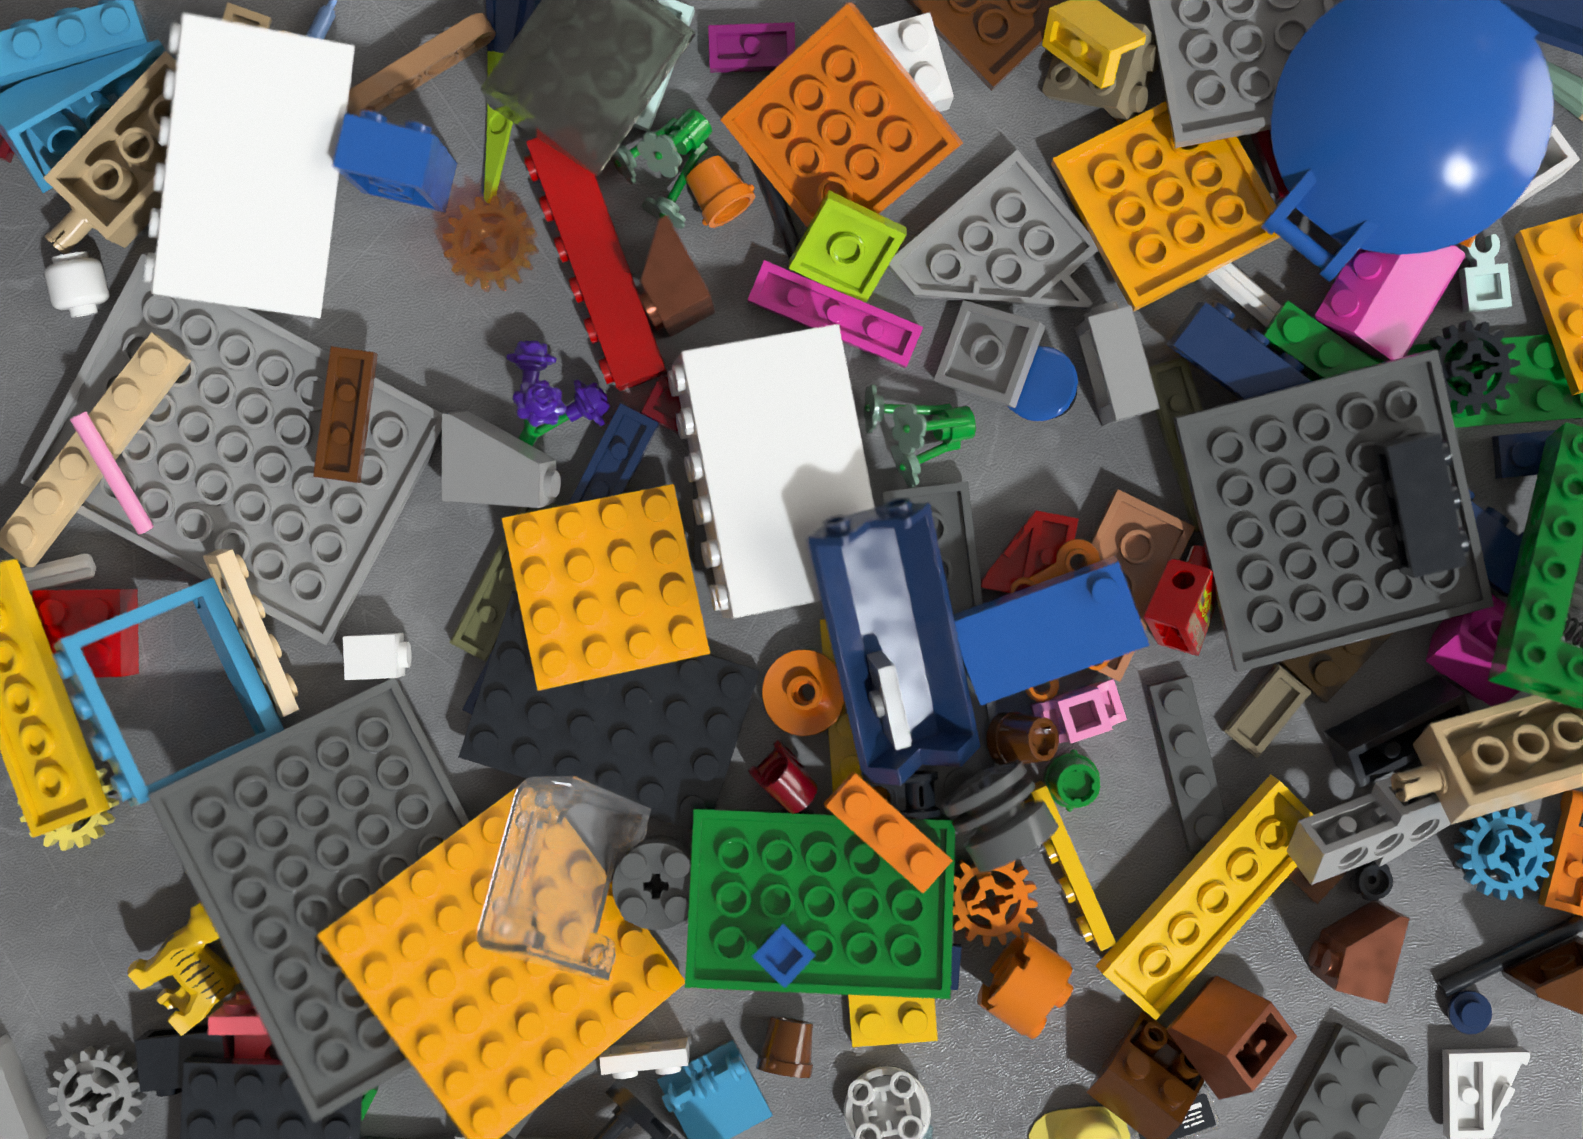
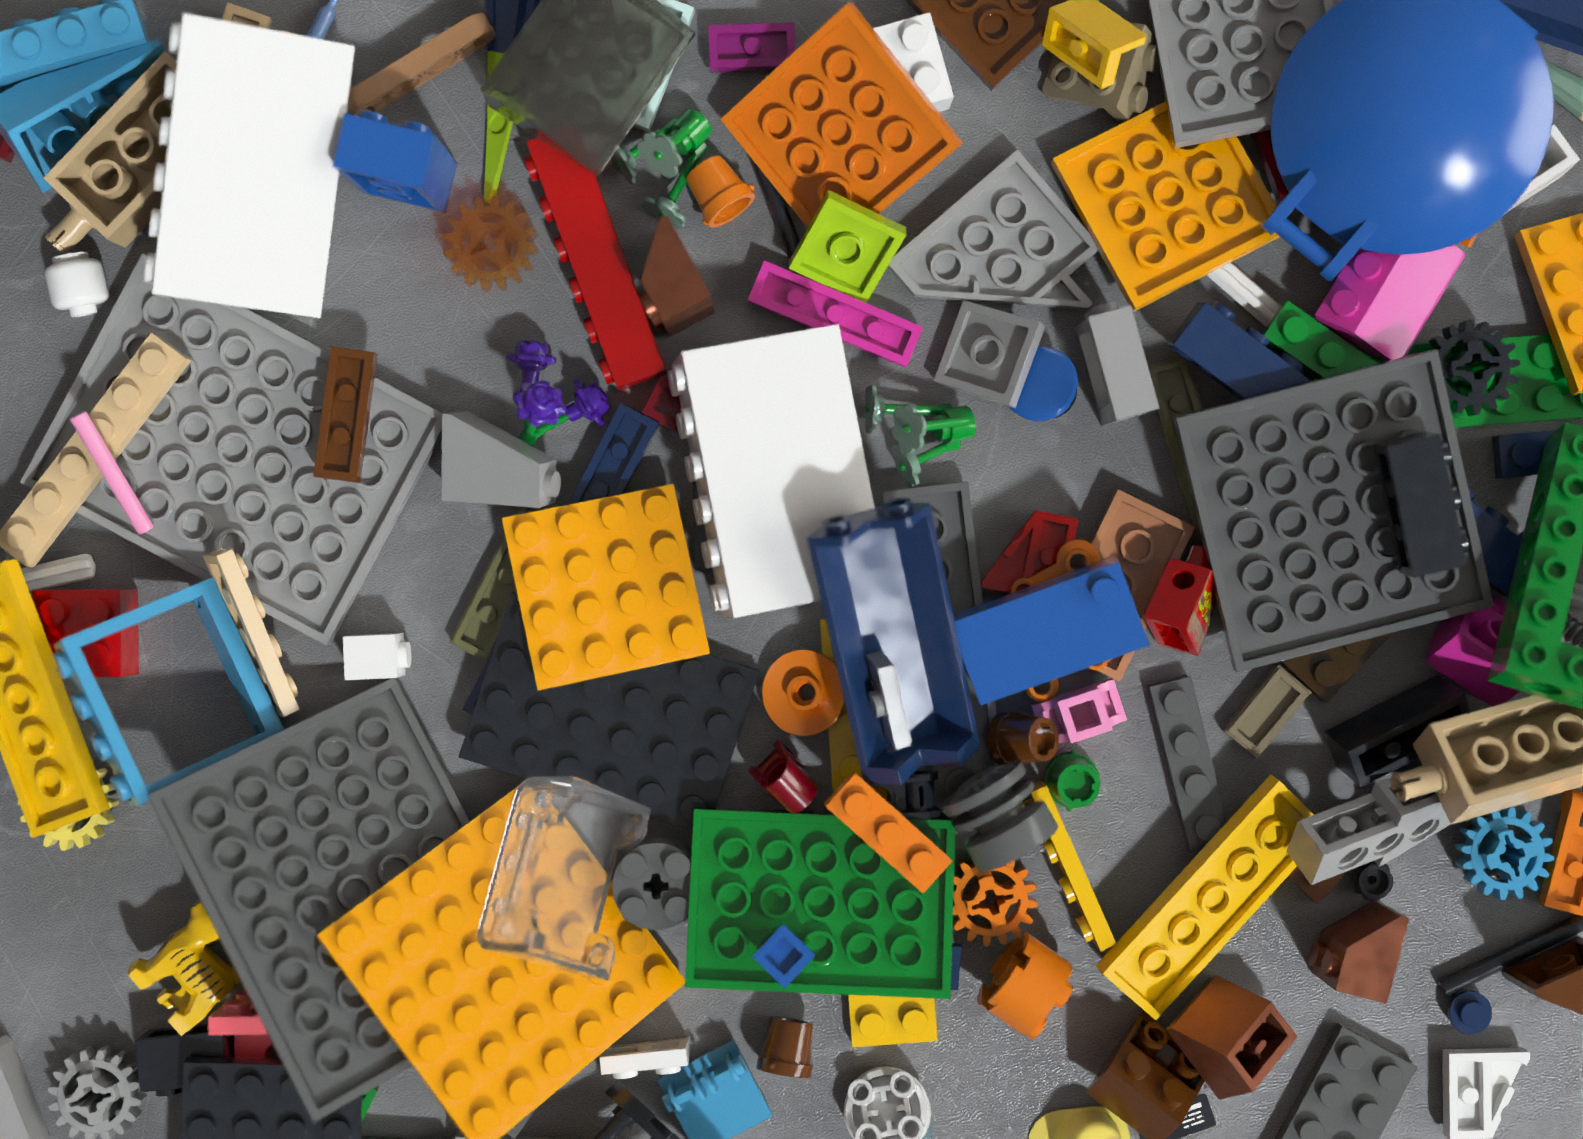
light aqua plate [1459,234,1512,313] -> none

